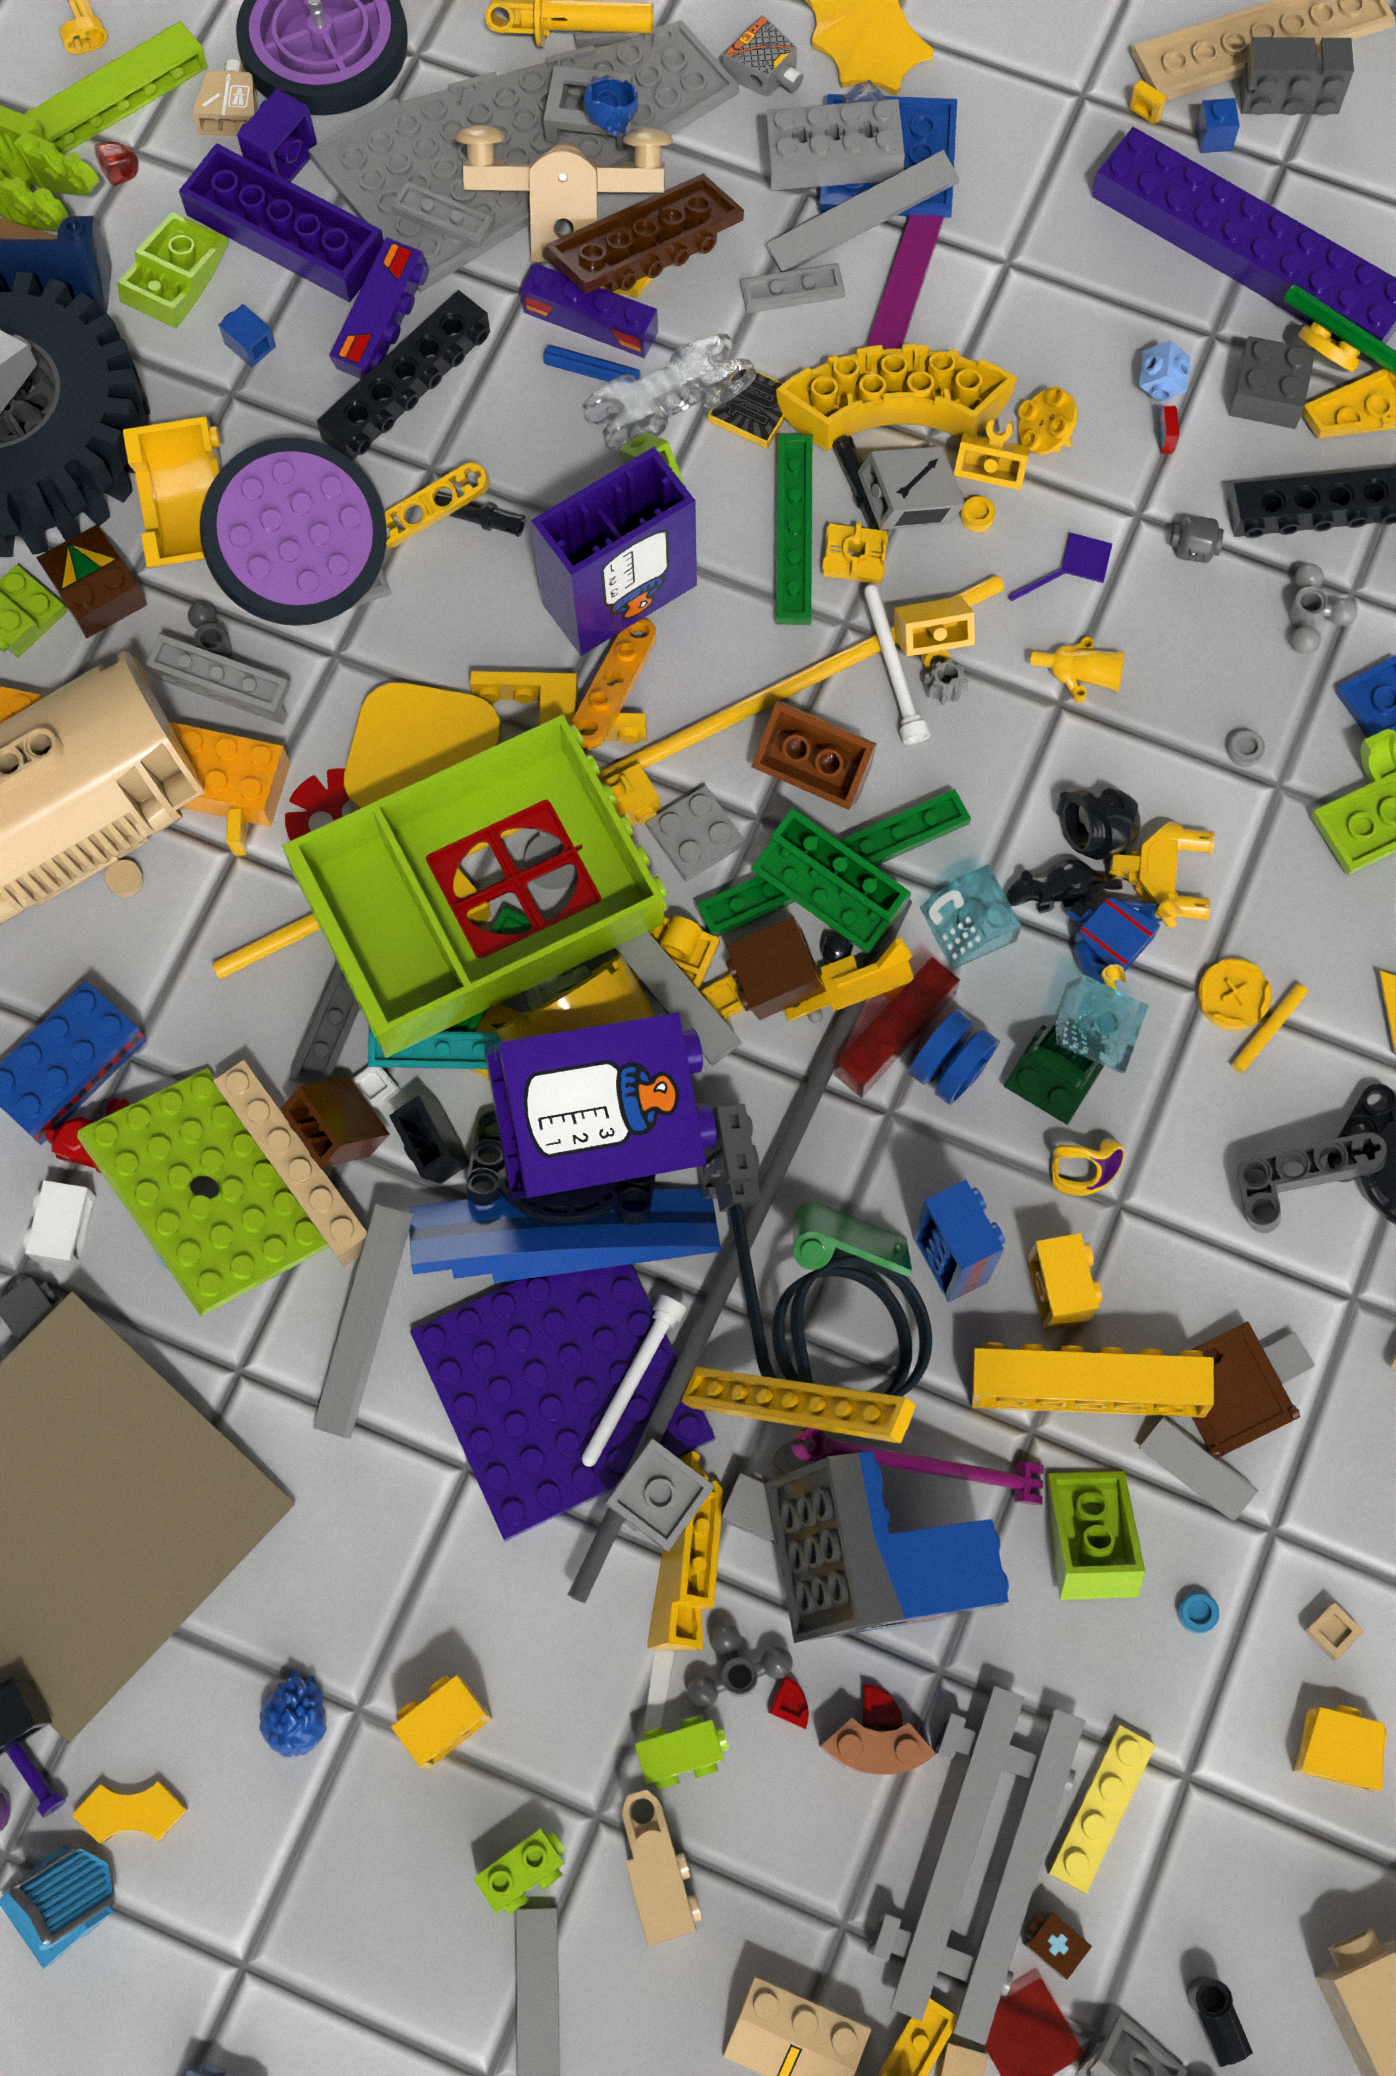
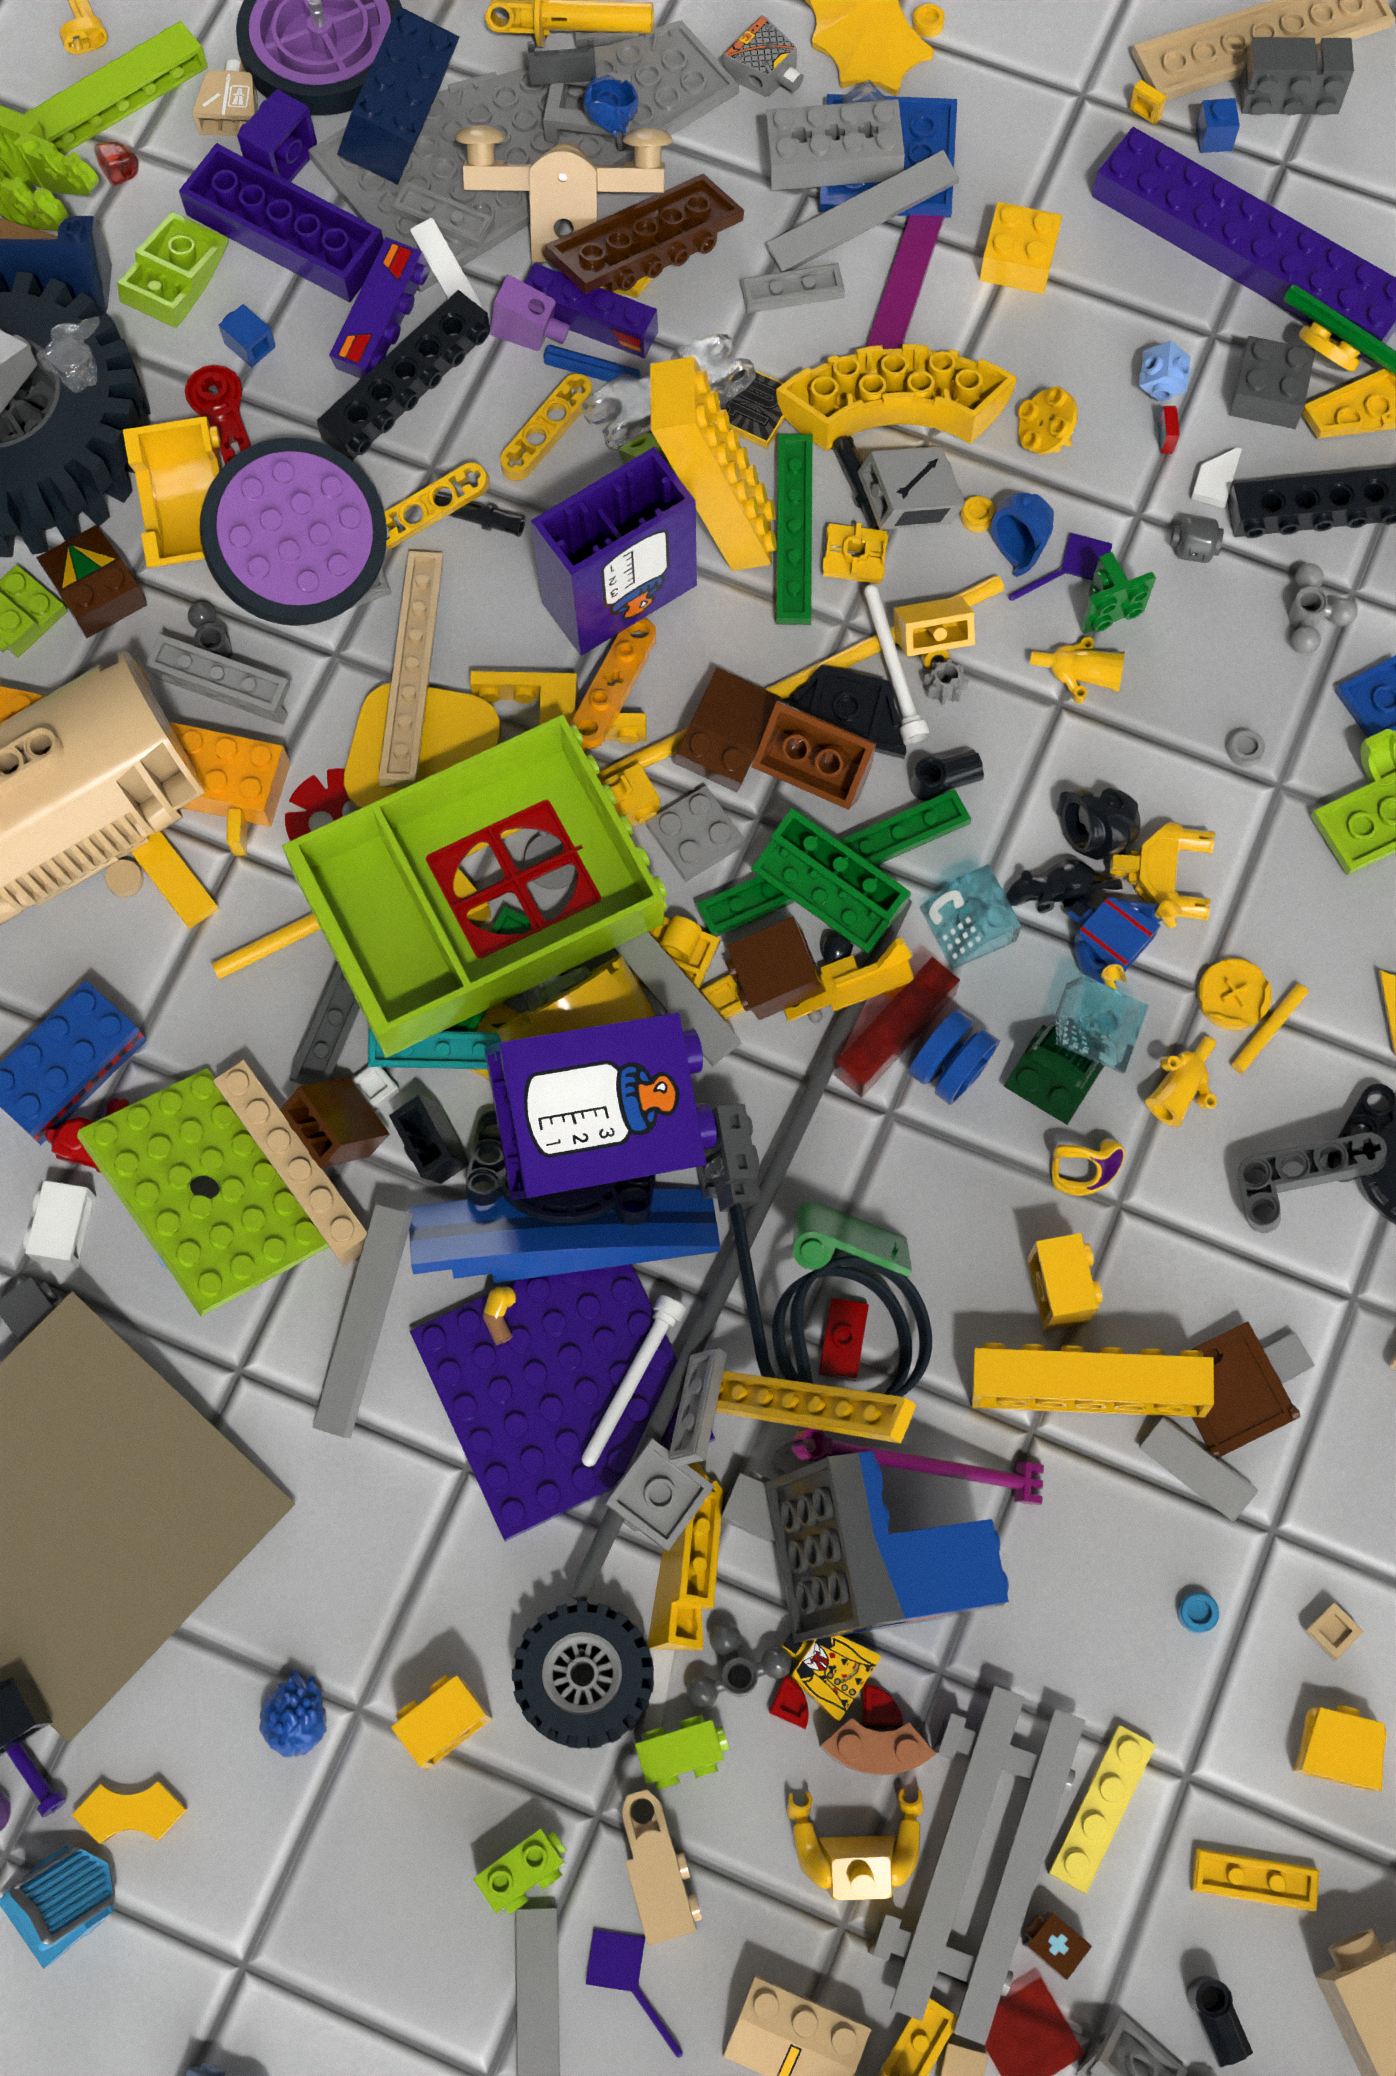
blue brick [913,1180,1005,1303] -> none
yellow brick [953,417,1031,490] -> none
lime slope [1047,1471,1145,1600] -> none
none -> clear animal [36,316,100,393]
none -> yellow piece [130,832,219,929]
none -> red beam [185,365,251,465]
none -> dark blue hose [337,5,460,185]
none -> tan plate [379,551,444,788]
none -> white sticker [410,218,481,307]
none -> arm [482,1286,516,1345]
none -> medium lavender torso [490,274,570,351]
none -> yellow beam [500,373,593,481]
none -> black wheel [512,1601,654,1749]
none -> dark grey hinge [527,37,596,85]
none -> dark purple piece [586,1930,683,2058]
none -> yellow brick [650,356,777,571]
none -> light grey tile [668,1347,727,1466]
none -> reddish brown slope [673,667,781,793]
none -> torso [782,1632,882,1723]
none -> yellow torso [786,1788,924,1900]
none -> black wing [788,665,907,759]
none -> red plate [819,1298,869,1381]
none -> black piece [910,749,984,801]
none -> yellow tile [912,3,945,38]
none -> yellow brick [979,201,1063,294]
none -> blue helmet [990,493,1054,577]
none -> green bracket [1080,552,1156,634]
none -> yellow piece [1145,1036,1217,1128]
none -> white tile [1191,448,1242,508]
none -> yellow tile [1191,1848,1320,1912]

